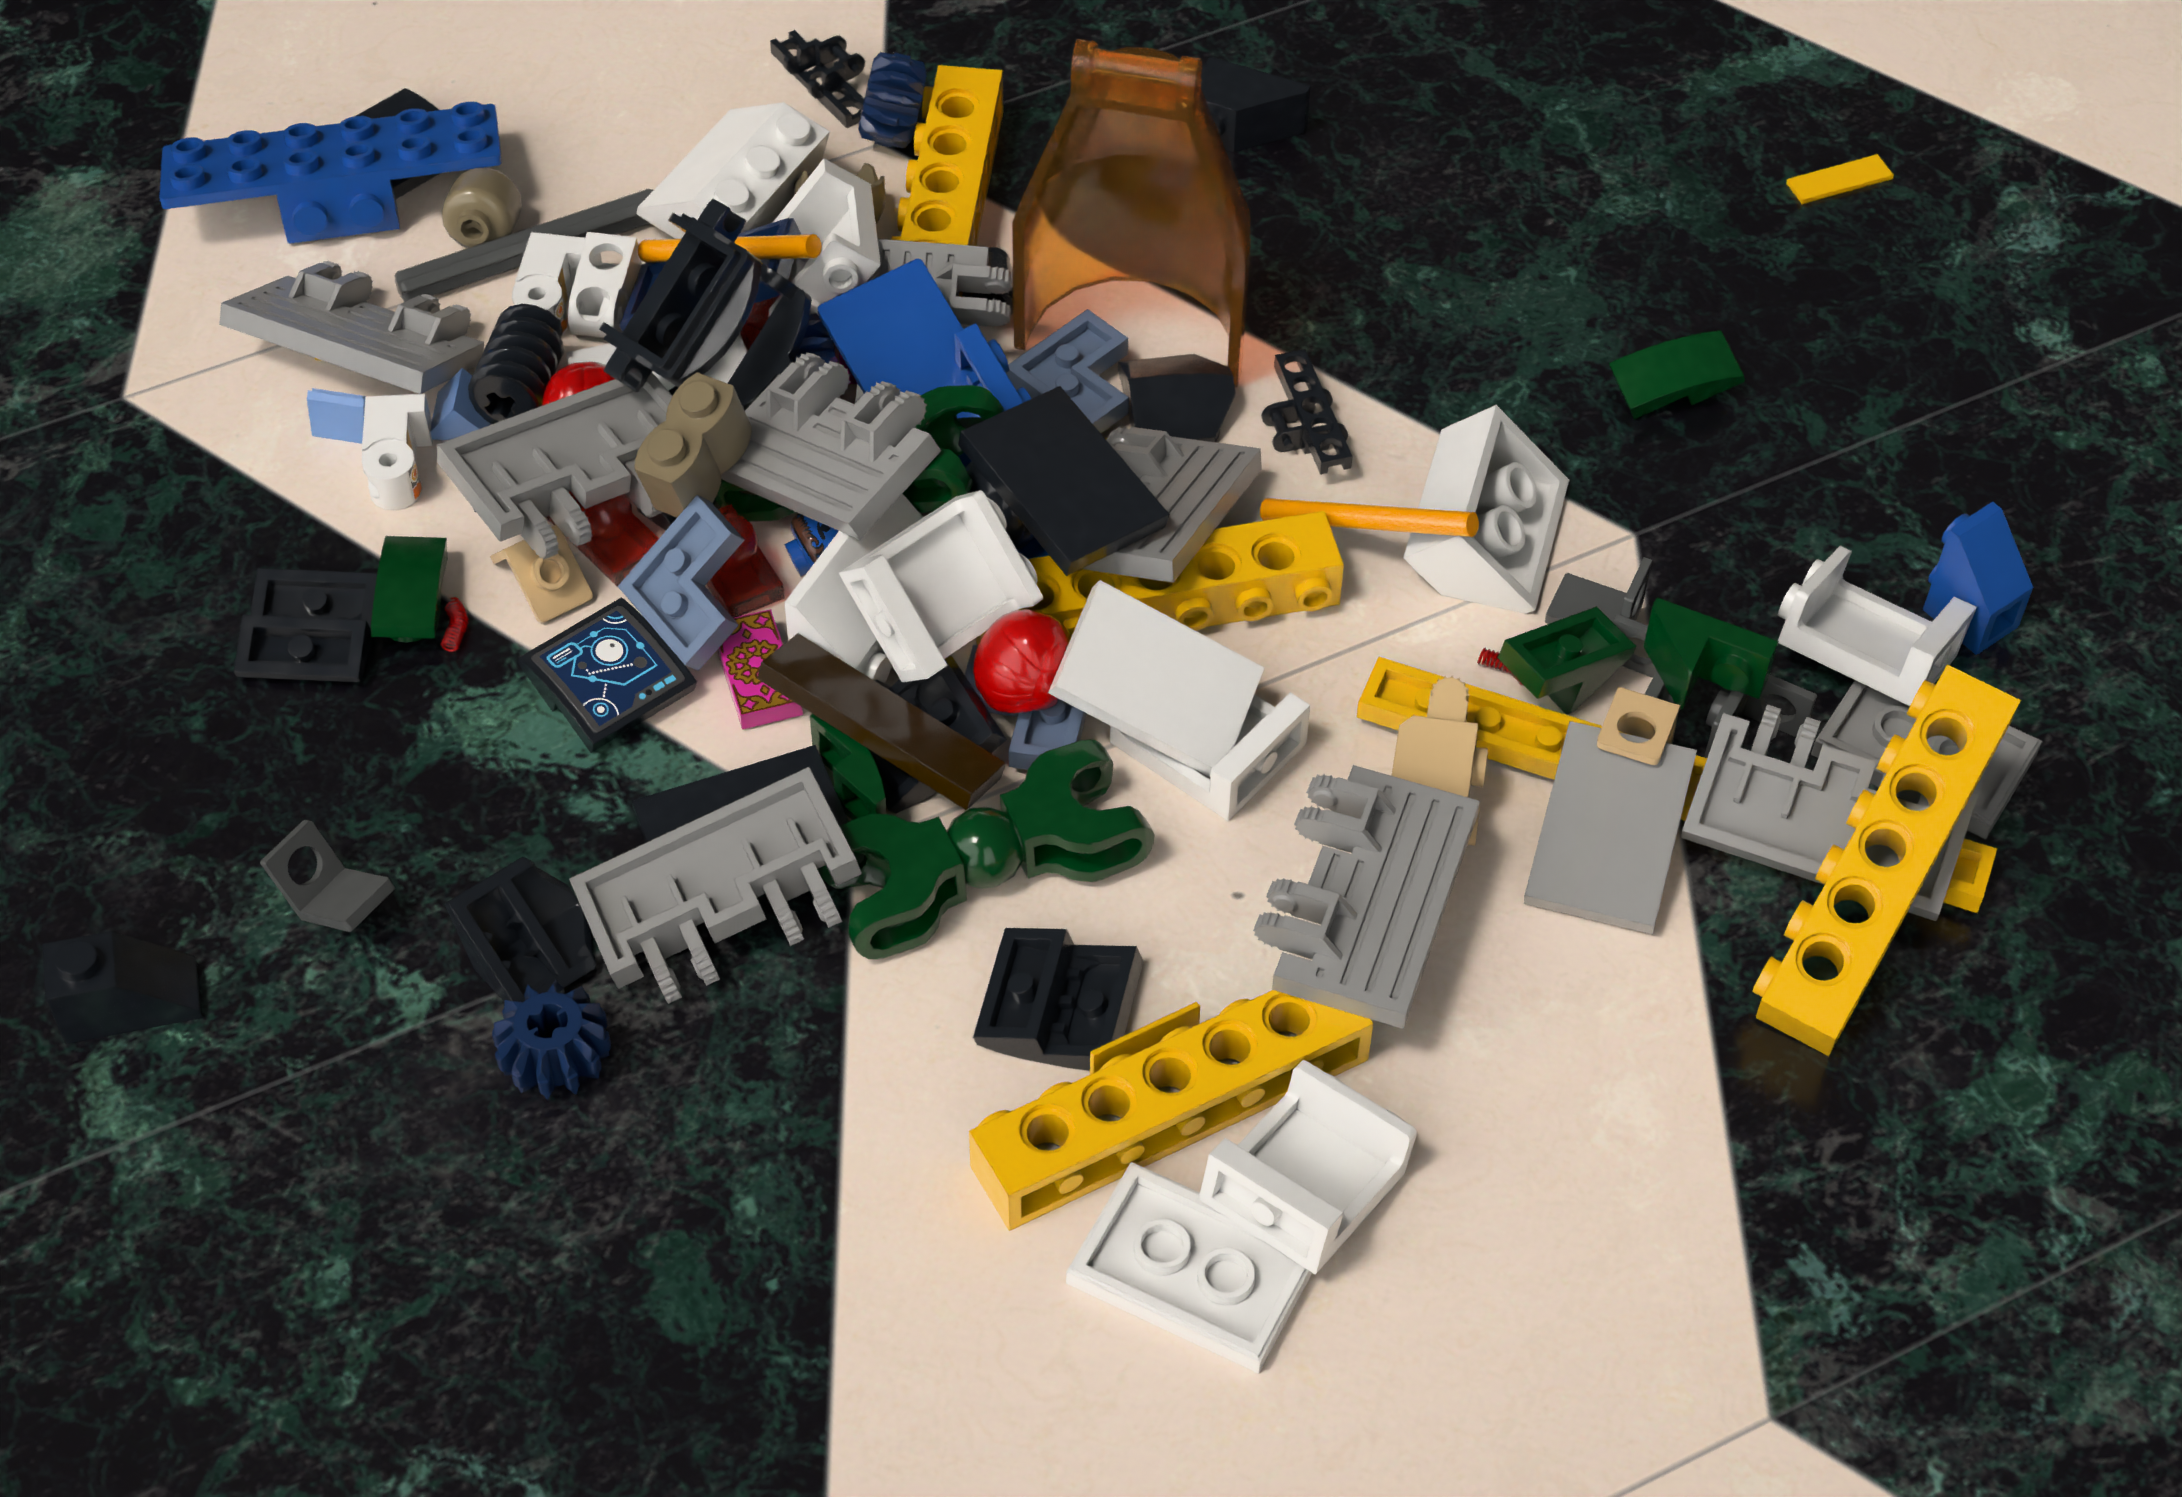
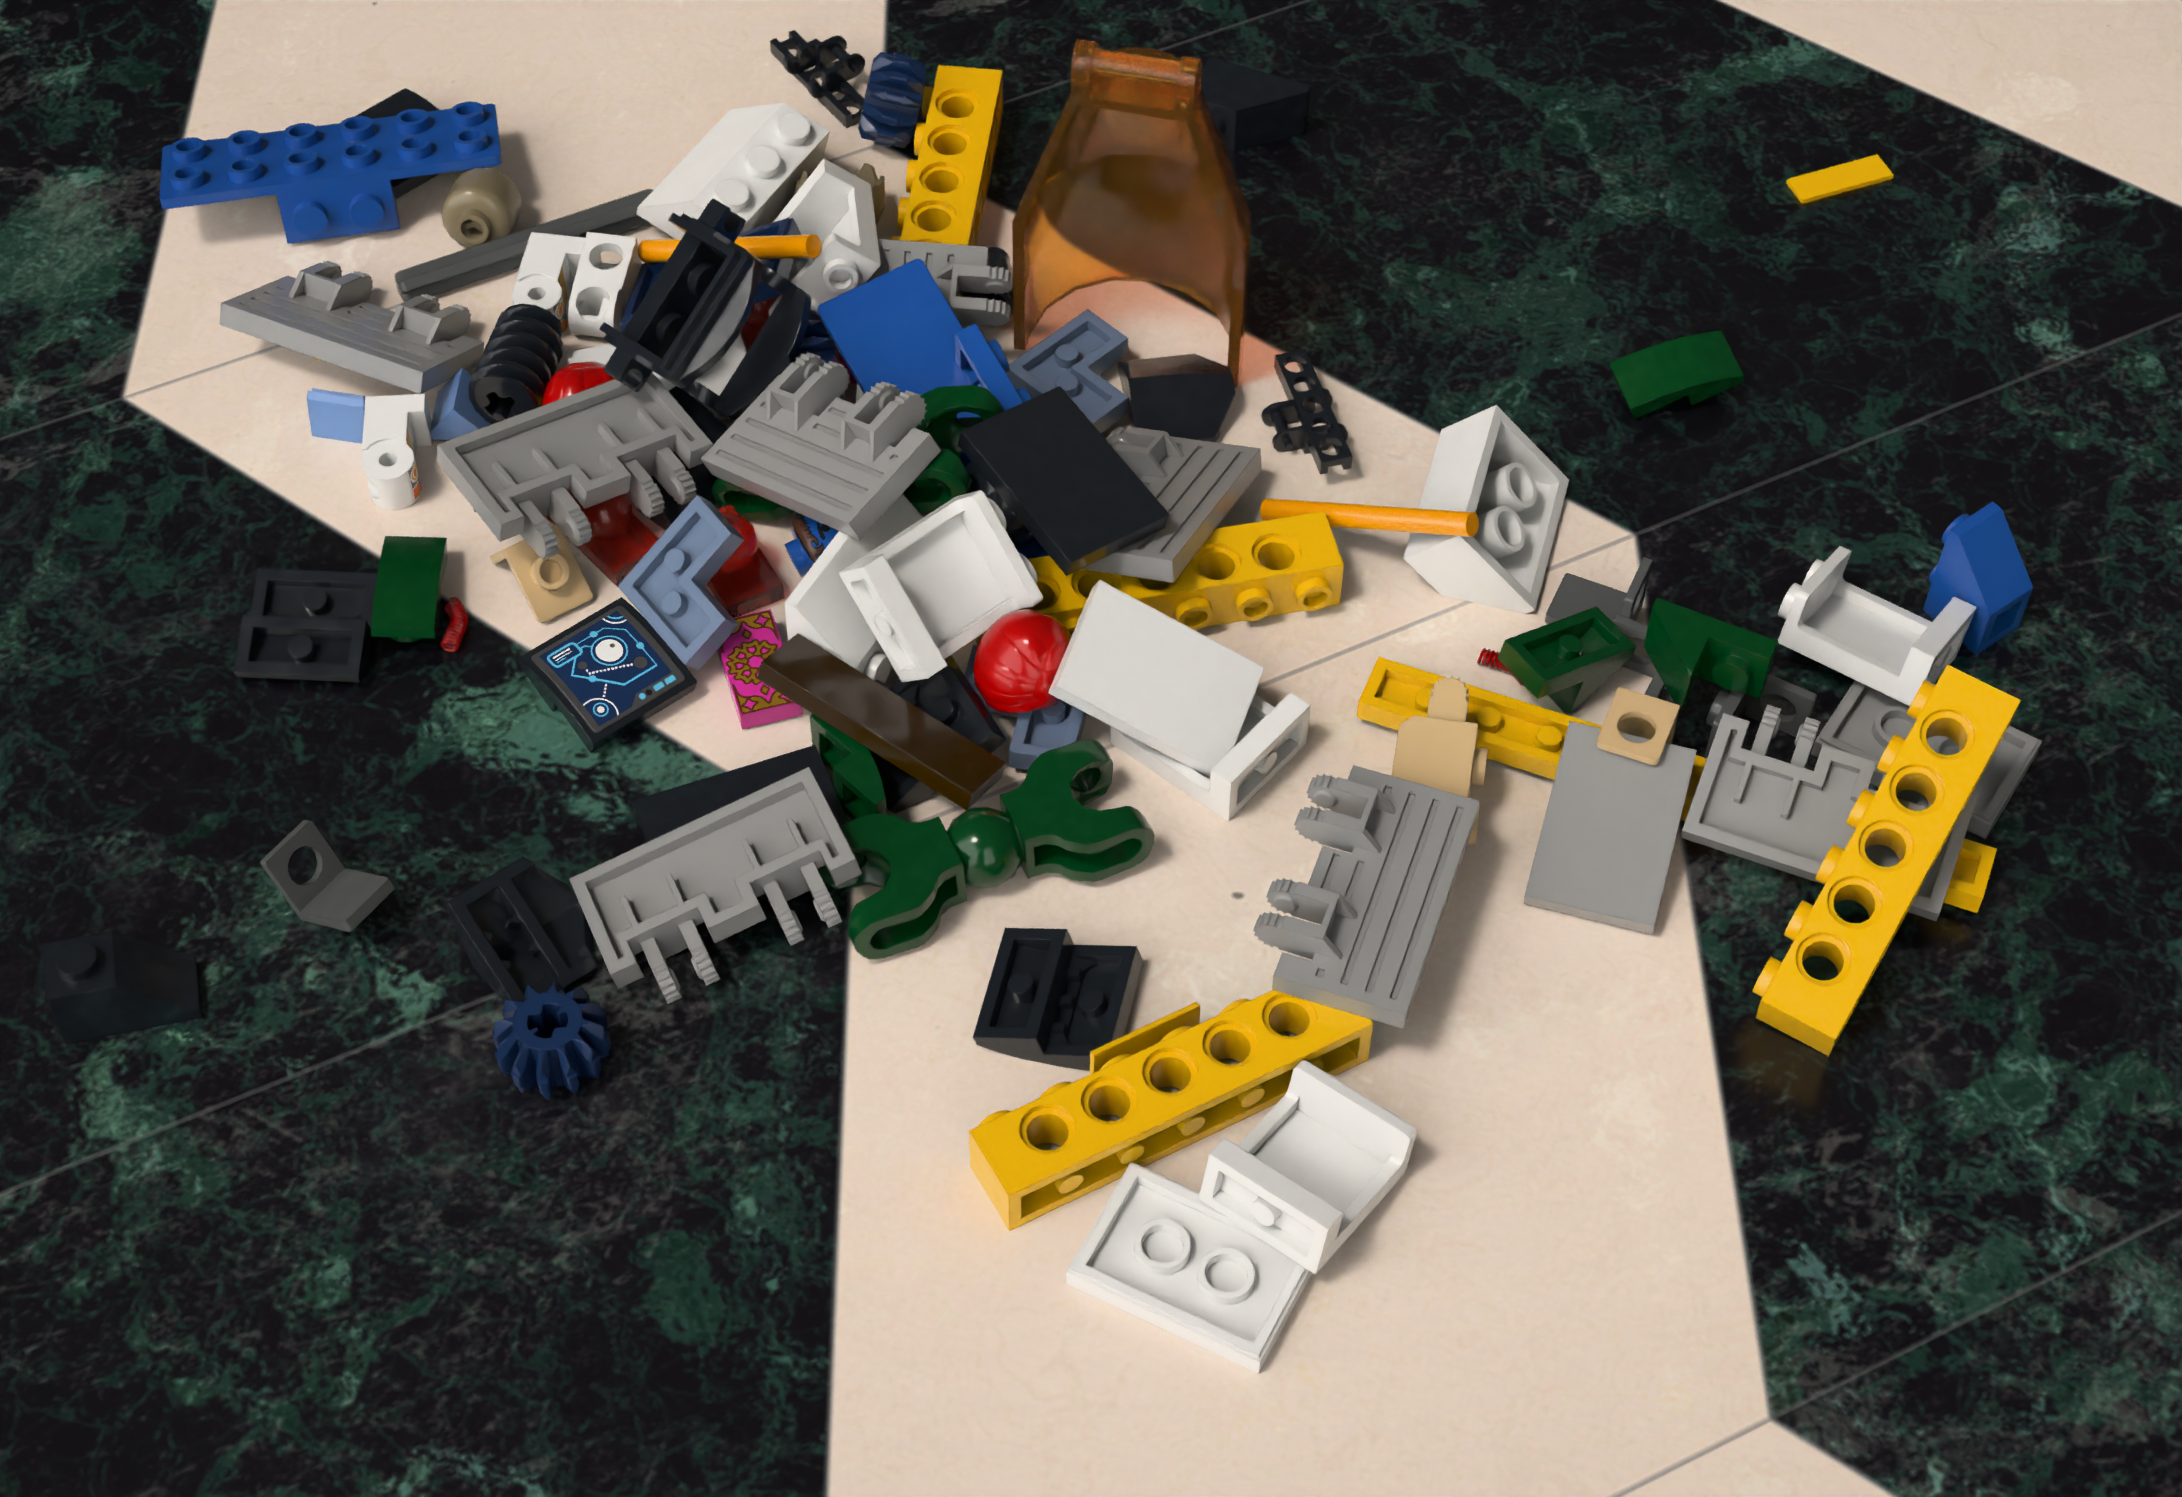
dark tan brick [634,372,752,517] -> none

